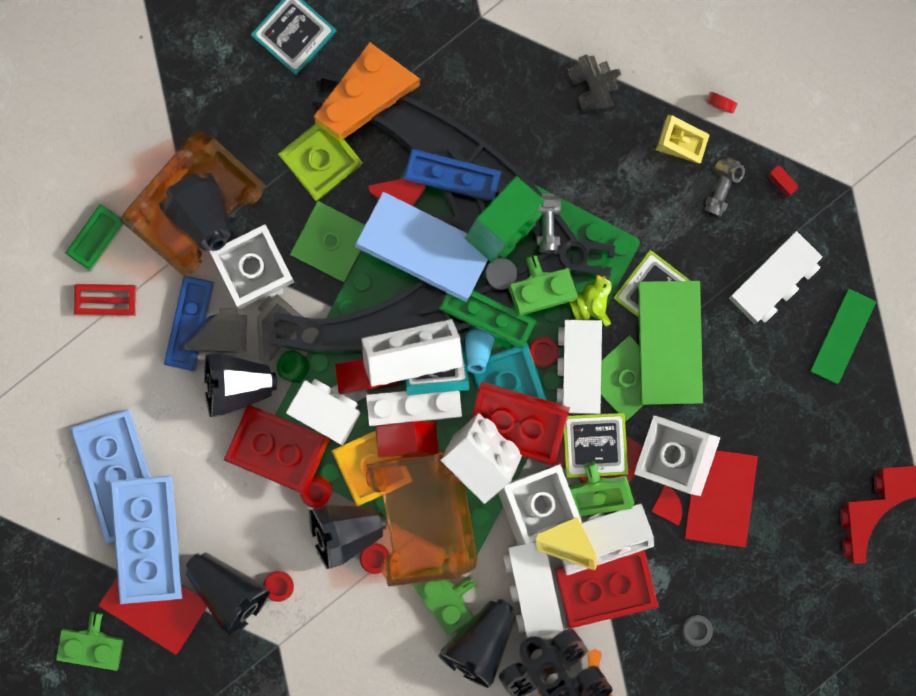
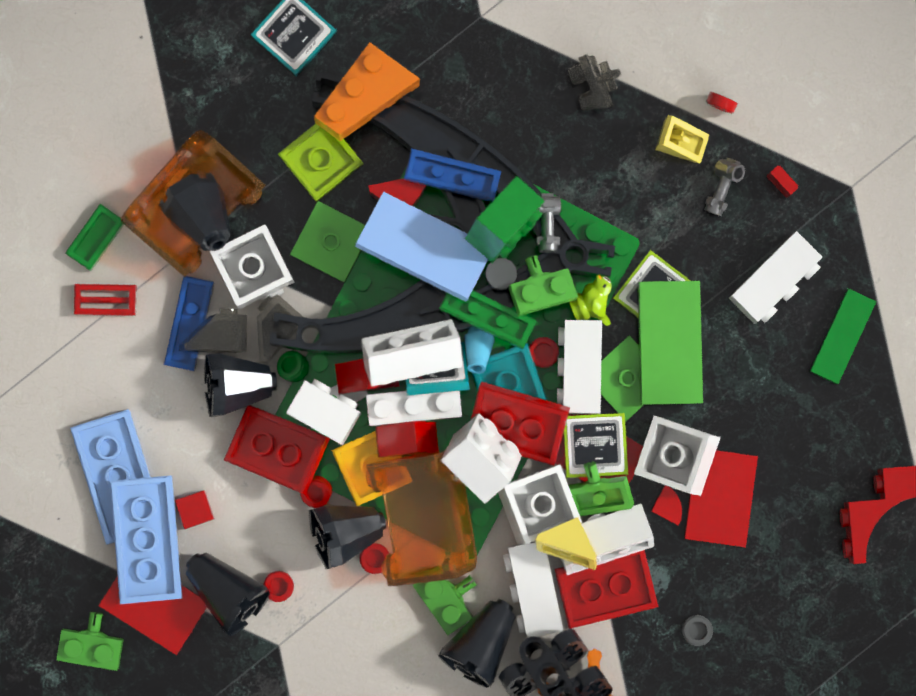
none -> red tile [175,490,215,529]

